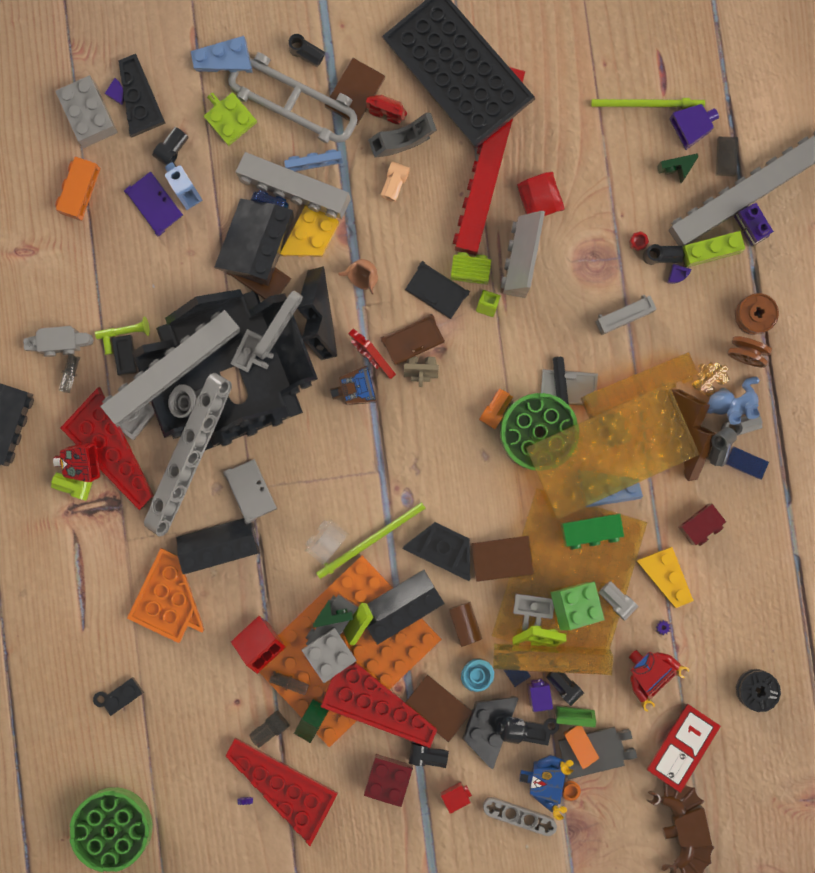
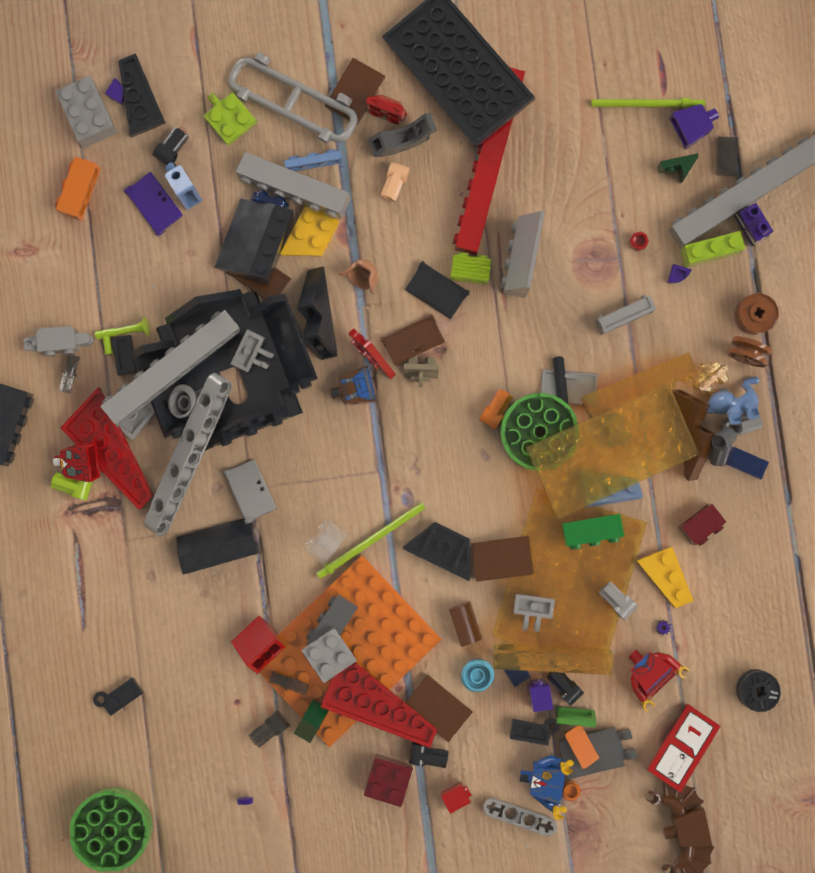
orange wing [127,548,205,643] -> none
medium blue wing [191,36,253,73] -> none
red wing [226,737,338,846] -> none
light grey beam [254,291,303,360] -> none
black piece [288,34,325,67] -> none
dark green slope [313,599,354,628] -> none
lime tile [343,603,373,645] -> none
black slope [367,570,445,645] -> none
black wing [462,696,519,769] -> none
lime slope [476,290,501,317] -> none
black head [497,716,528,744] -> none
lime wing [513,626,566,647] -> none
red slope [517,172,565,216] -> none
bright green brick [550,582,605,630] -> none
black piece [643,244,684,265] -> none

